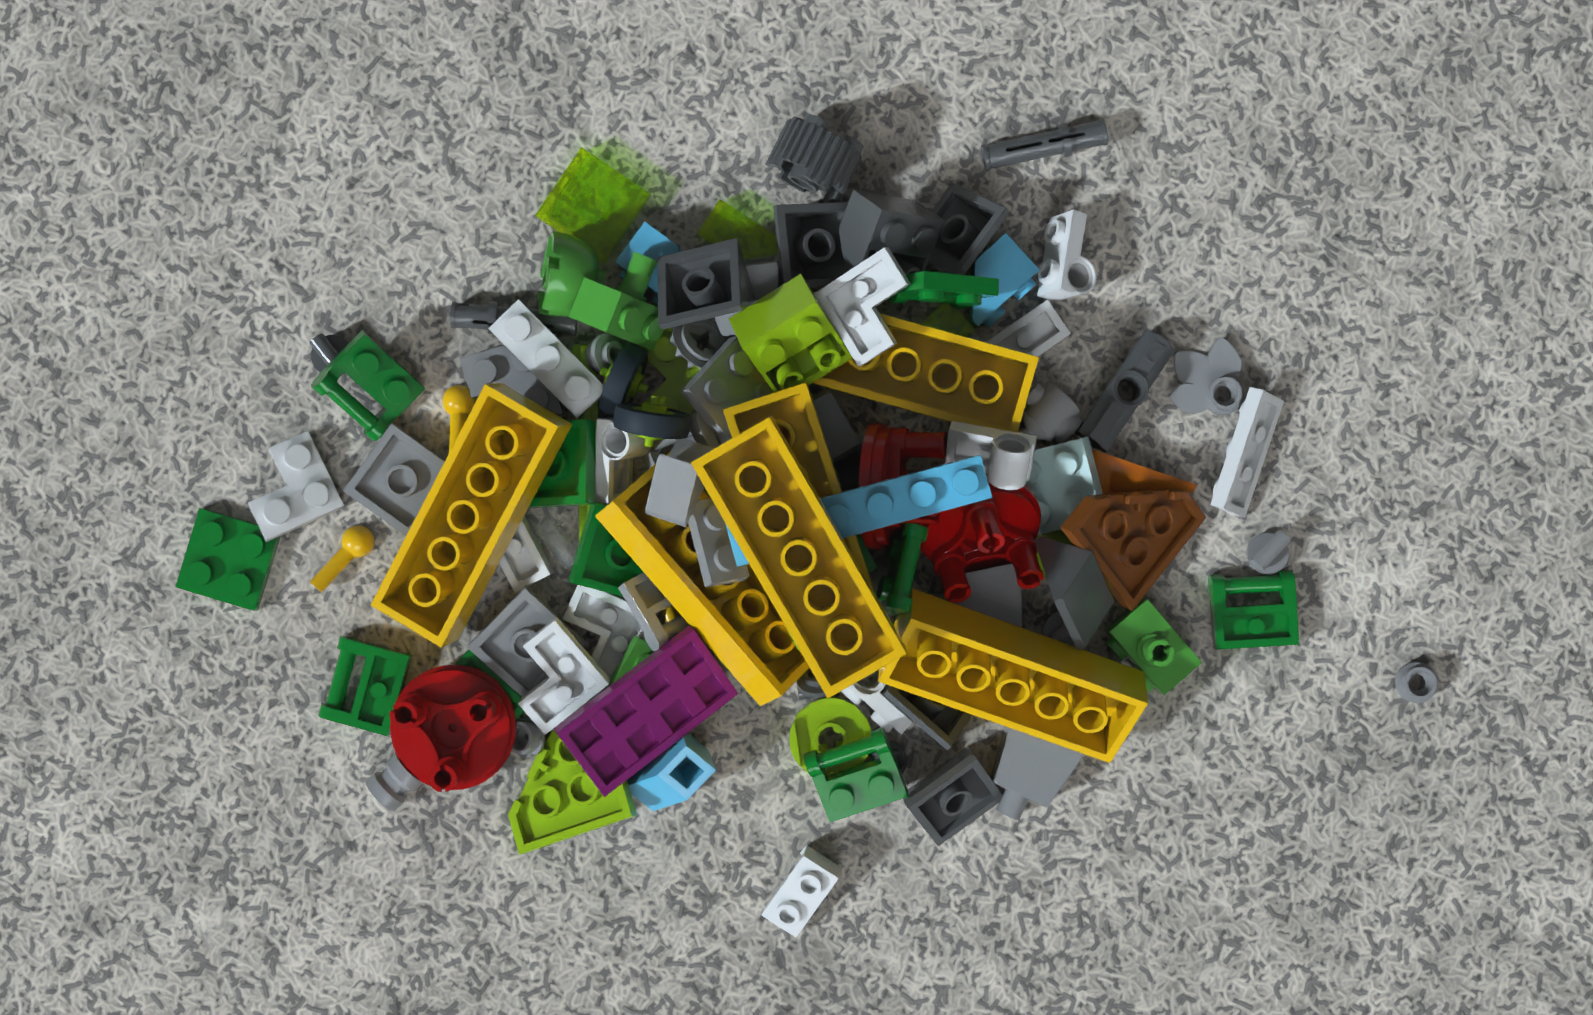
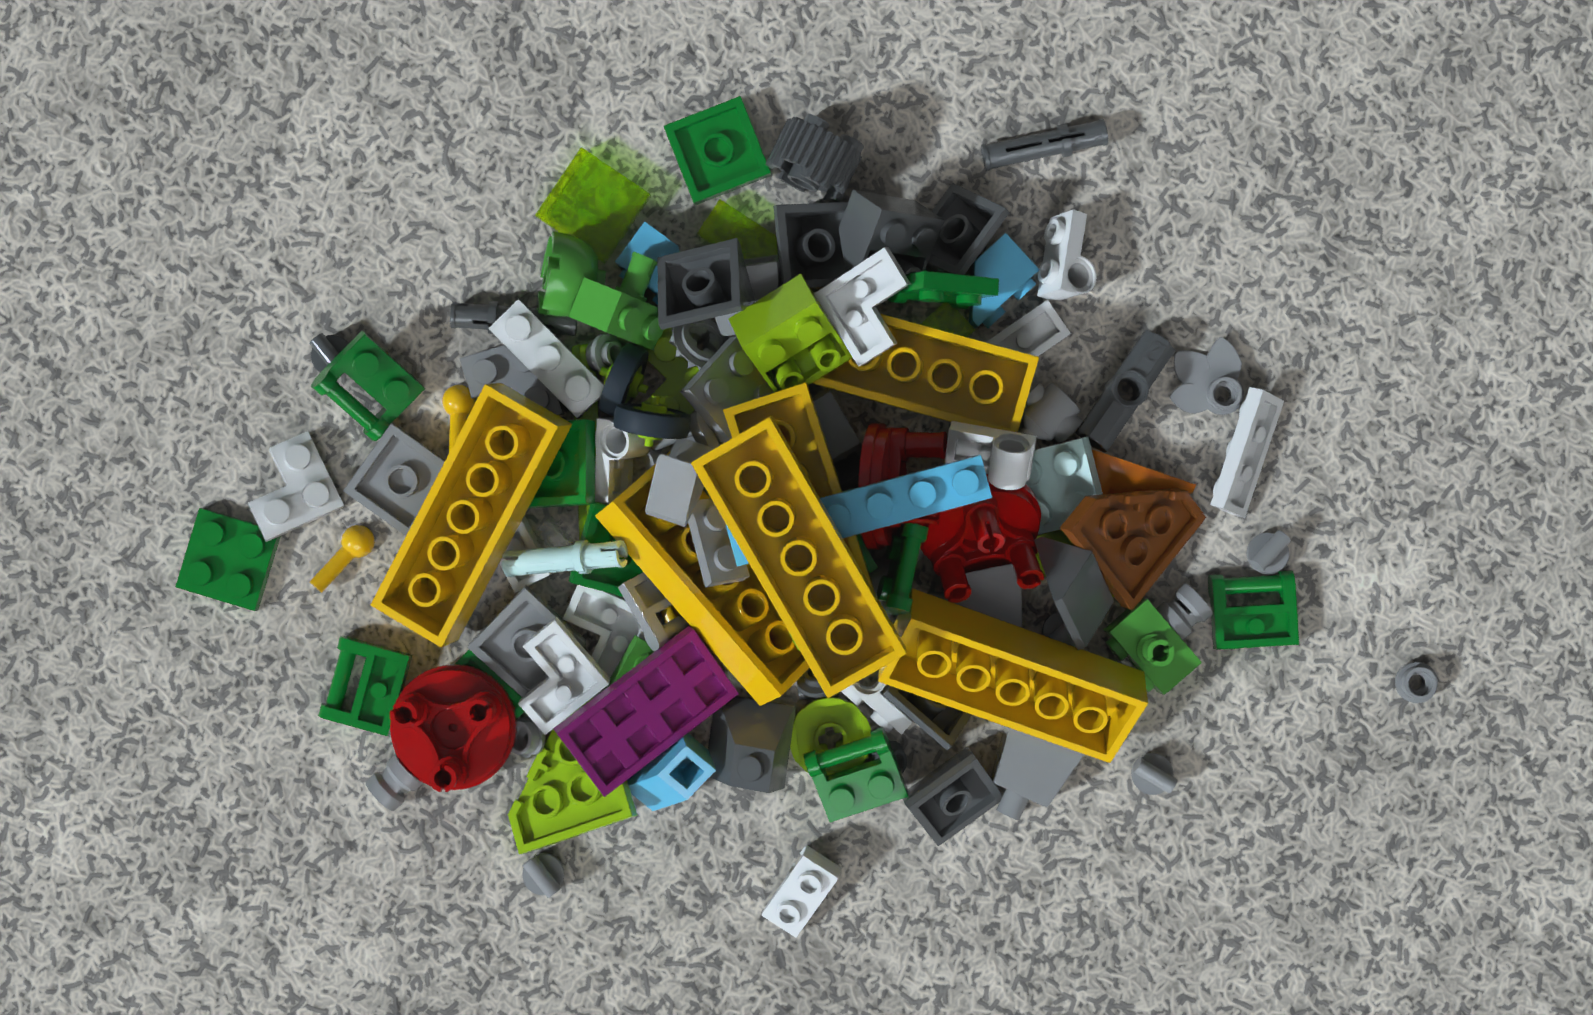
none -> light aqua pin [502,540,628,577]
none -> light grey plate [522,853,564,898]
none -> green plate [663,96,771,206]
none -> dark grey slope [708,696,796,793]
none -> light grey plate [1131,753,1177,795]
none -> light grey wheel [1156,583,1213,640]

